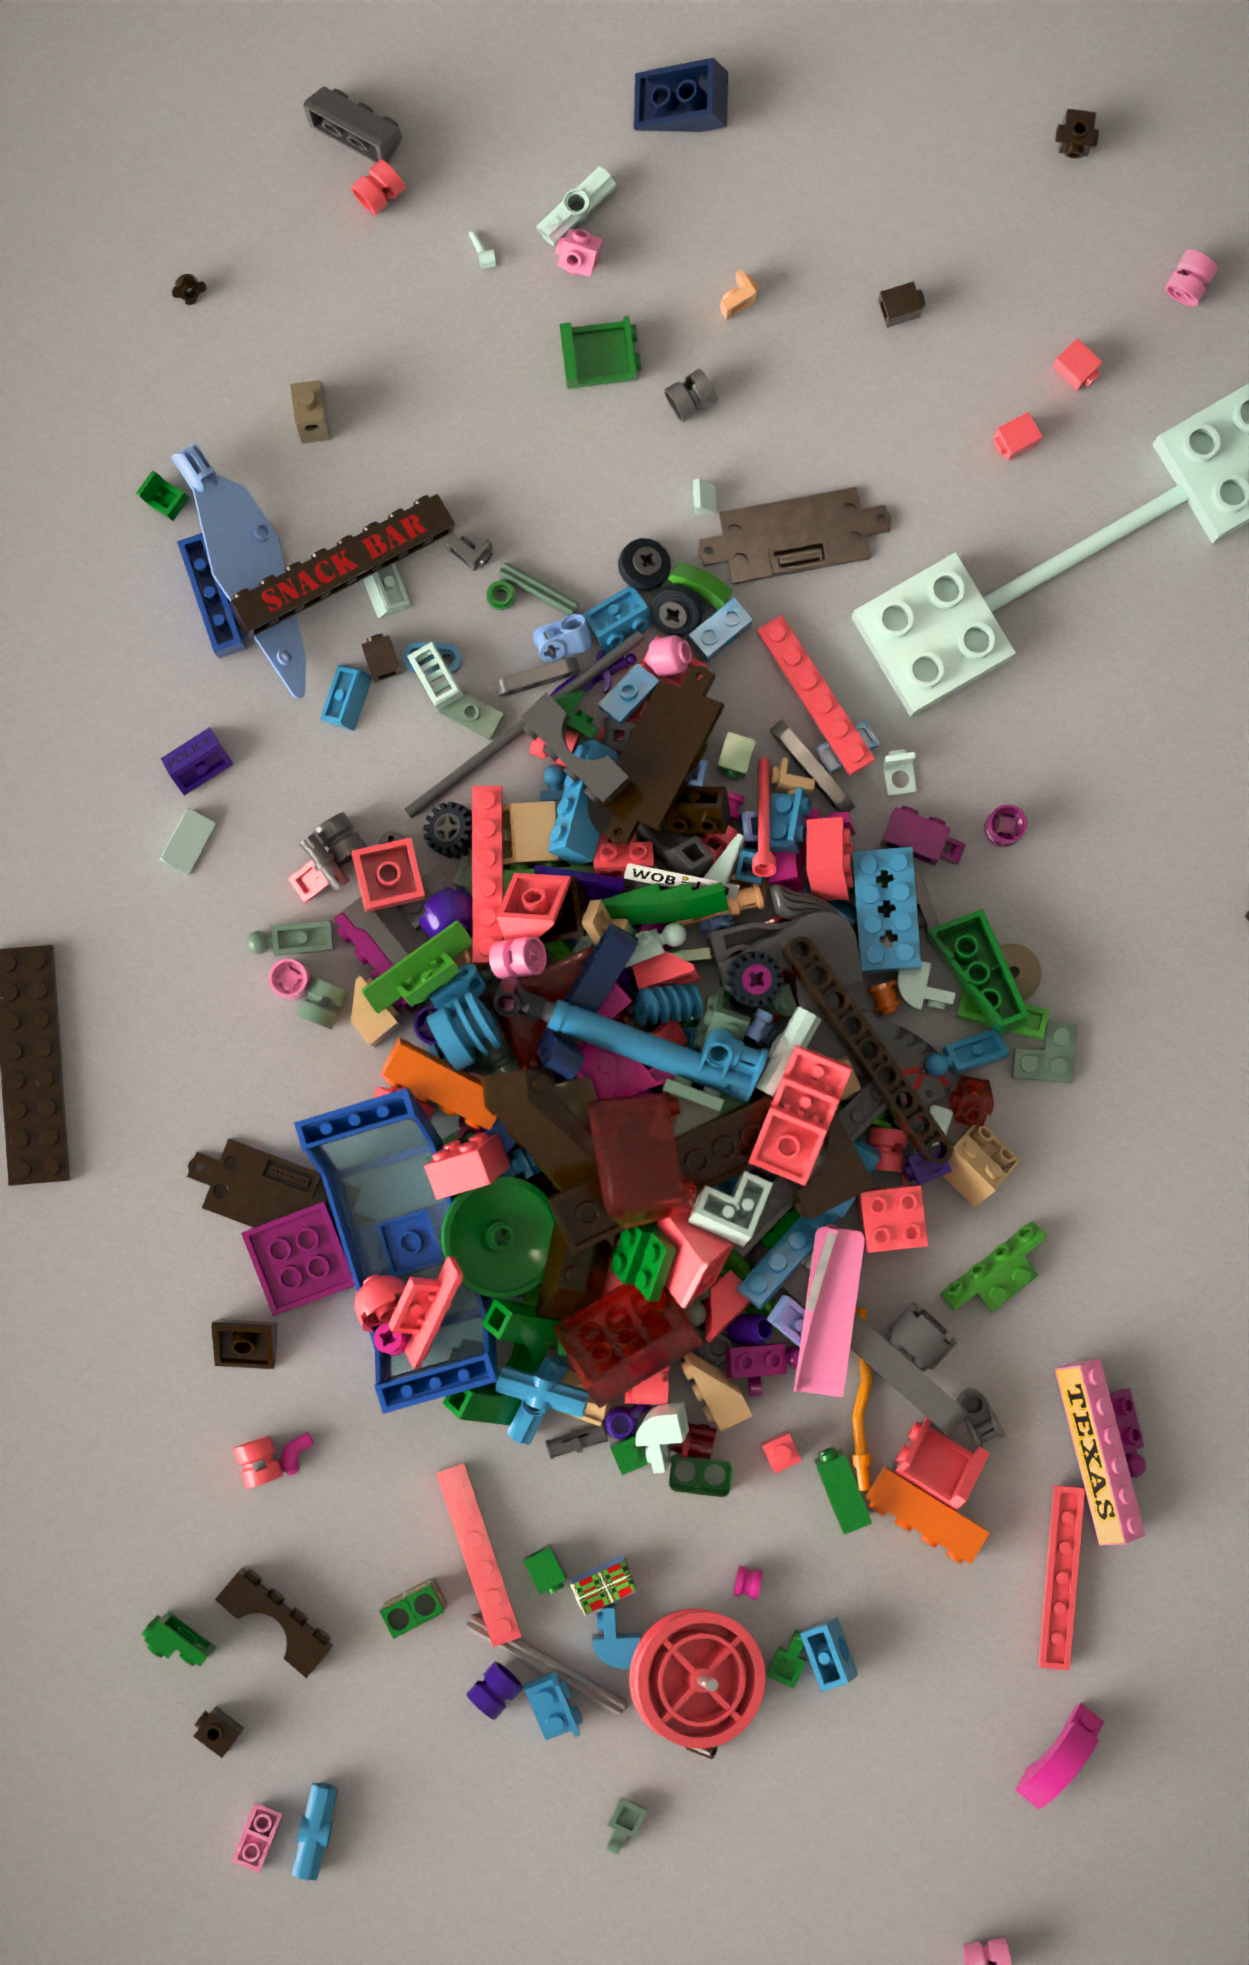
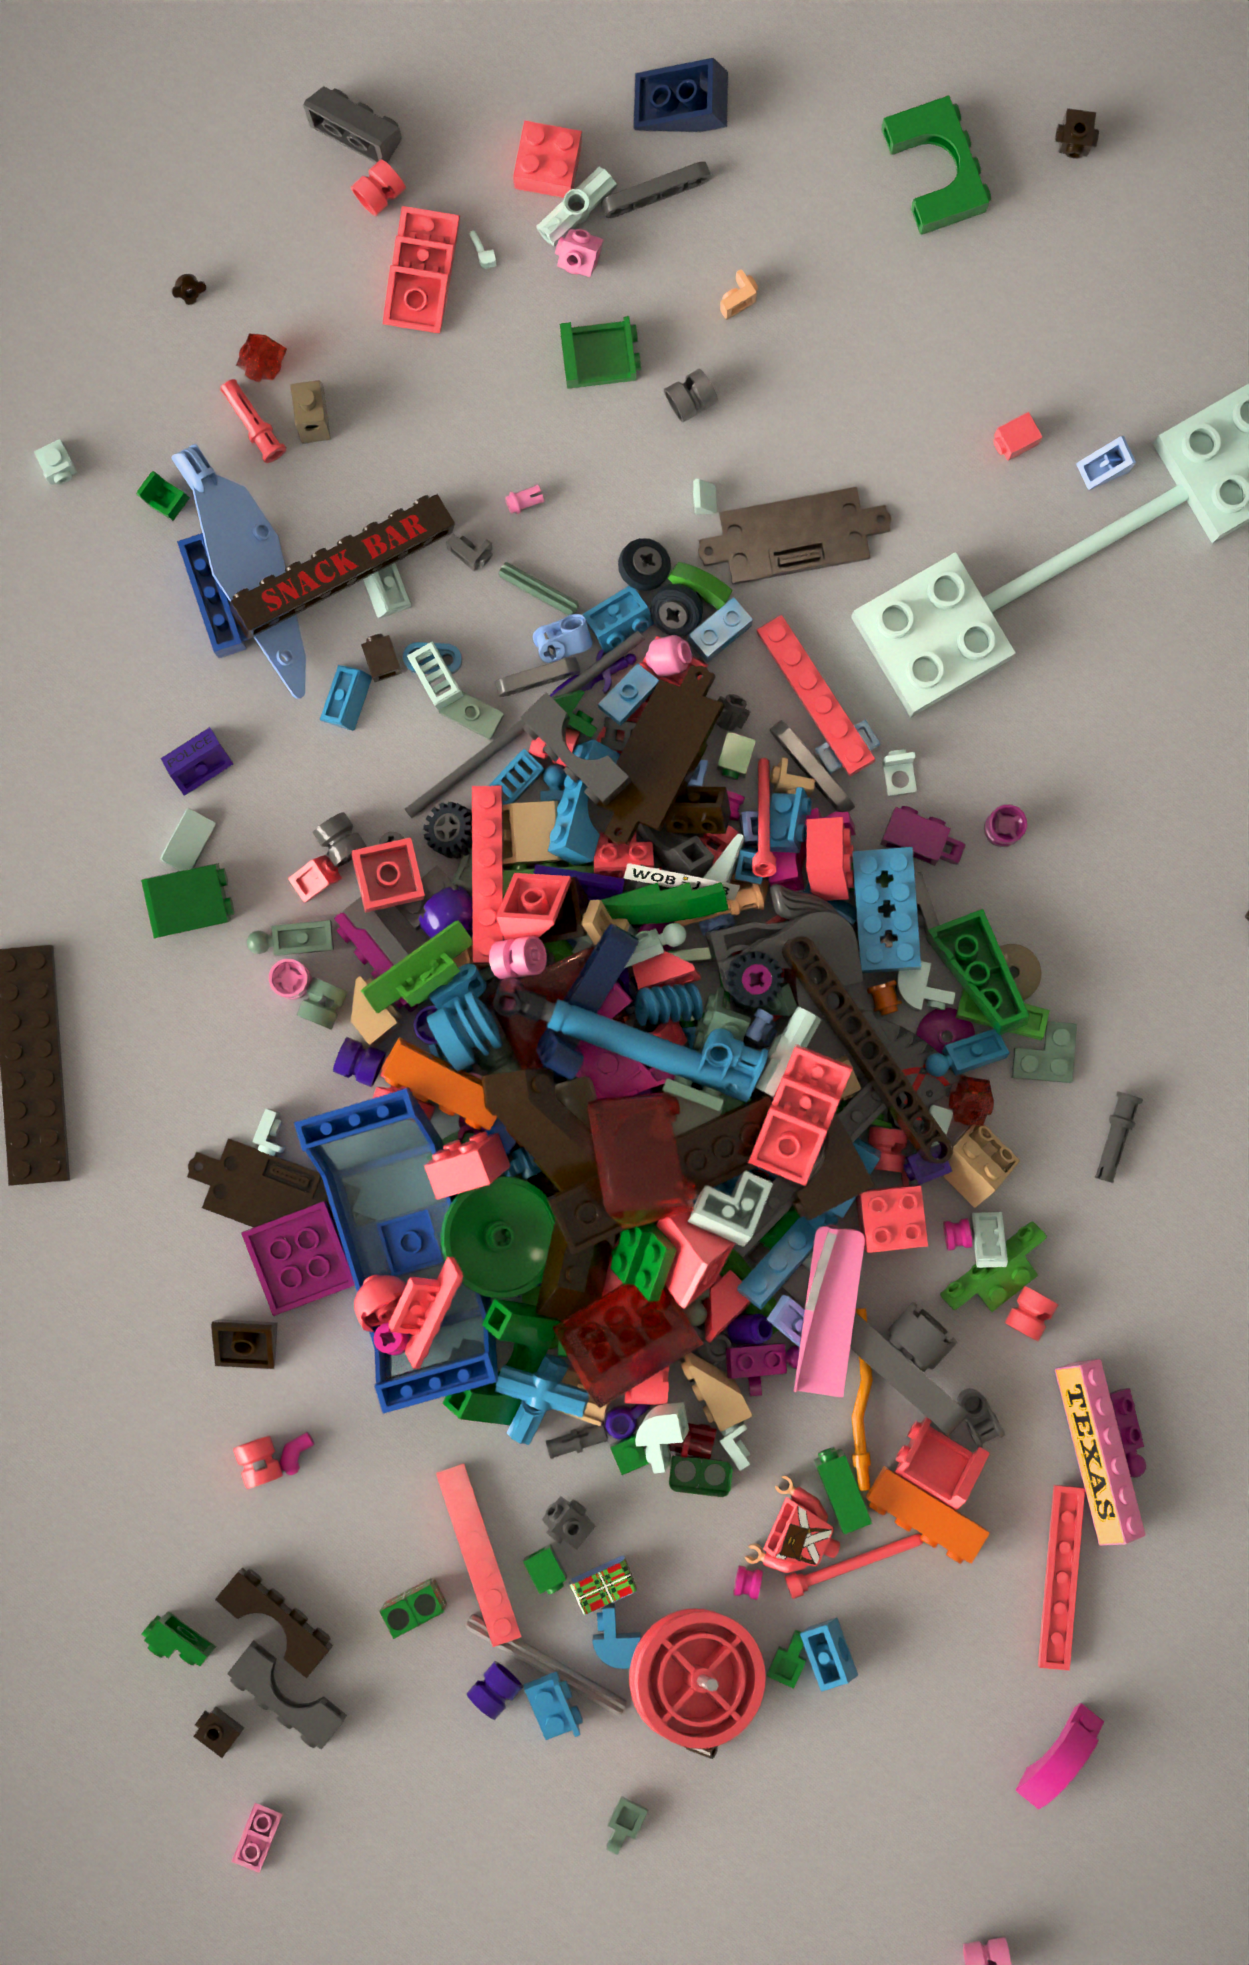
dark azure piece [292,1782,338,1881] -> none
dark grey pin [299,833,350,892] -> none
green plate [487,580,516,610] -> none
coral brick [761,1430,802,1473] -> none
dark brown brick [878,281,925,328] -> none
coral brick [1053,338,1102,391] -> none
bright pink wheel [1164,250,1218,307] -> none
none -> light aqua bracket [34,439,77,485]
none -> green slope [141,863,234,938]
none -> coral pin [220,379,286,463]
none -> dark grey arch [227,1640,347,1750]
none -> clear red brick [236,333,287,382]
none -> light aqua bracket [252,1108,286,1156]
none -> dark purple wheel [333,1037,386,1087]
none -> coral slope [383,206,460,334]
none -> dark azure slope [489,749,545,805]
none -> bright pink pin [505,484,544,514]
none -> coral brick [513,120,582,198]
none -> dark grey brick [542,1496,596,1550]
none -> dark grey beam [601,161,712,218]
none -> dark grey gear [716,694,750,731]
none -> light aqua bracket [718,1422,751,1471]
none -> coral torso [745,1476,840,1573]
none -> coral piece [784,1534,923,1599]
none -> green arch [881,95,991,235]
none -> magenta dish [916,1008,975,1056]
none -> dark pink wheel [943,1218,972,1251]
none -> light aqua plate [971,1212,1008,1267]
none -> coral wheel [1004,1286,1058,1342]
none -> light blue slope [1077,436,1136,490]
none -> dark grey pin [1095,1091,1143,1183]

